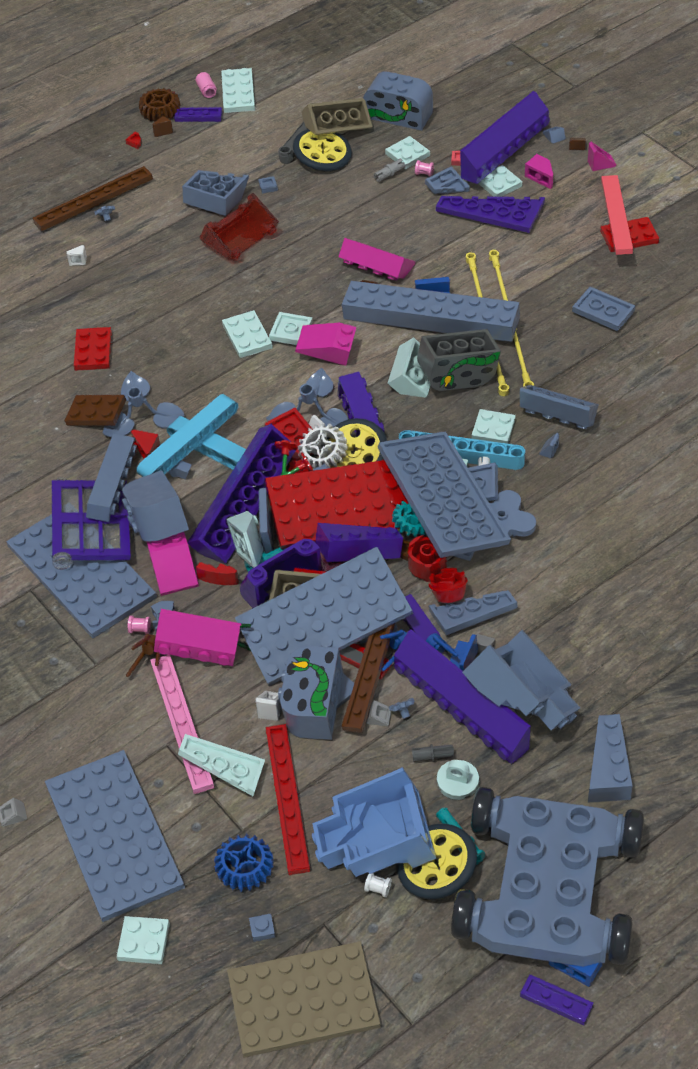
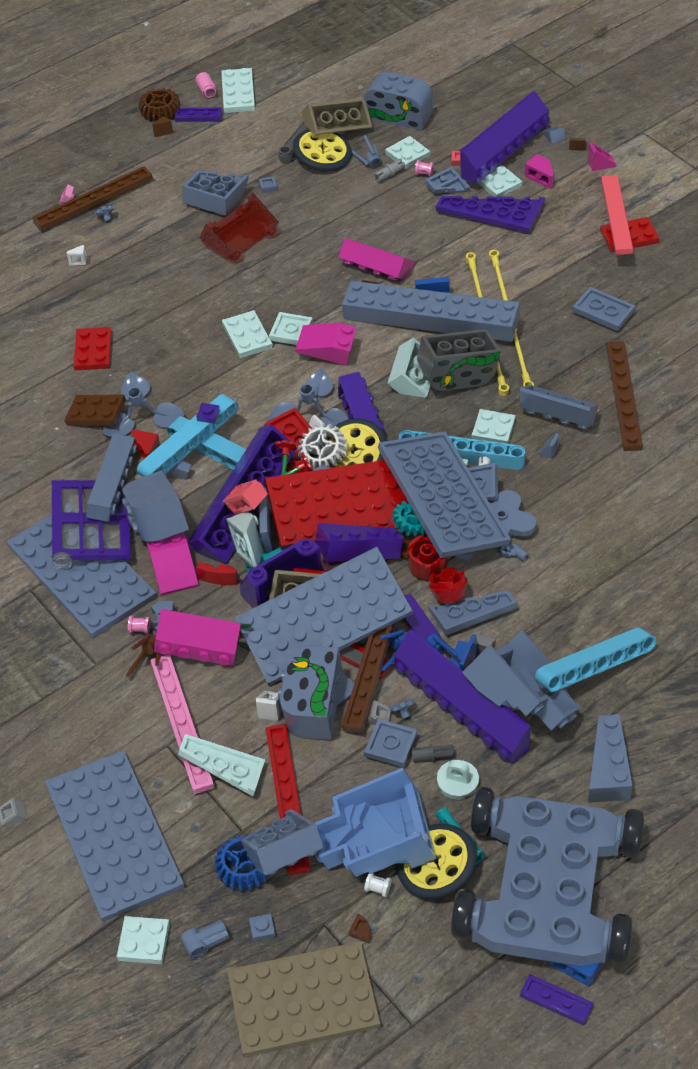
red tile [125,131,142,149] -> none
none -> bright pink plate [59,184,74,205]
none -> sand blue piece [180,920,229,959]
none -> dark purple plate [196,403,220,424]
none -> coral brick [223,480,268,515]
none -> sand blue wedge [241,809,323,875]
none -> reddish brown tile [348,914,371,944]
none -> sand blue plant [351,135,382,168]
none -> sand blue plate [364,719,418,768]
none -> sand blue arm [500,543,529,561]
none -> medium azure beam [535,627,656,692]
none -> reddish brown plate [606,341,643,451]

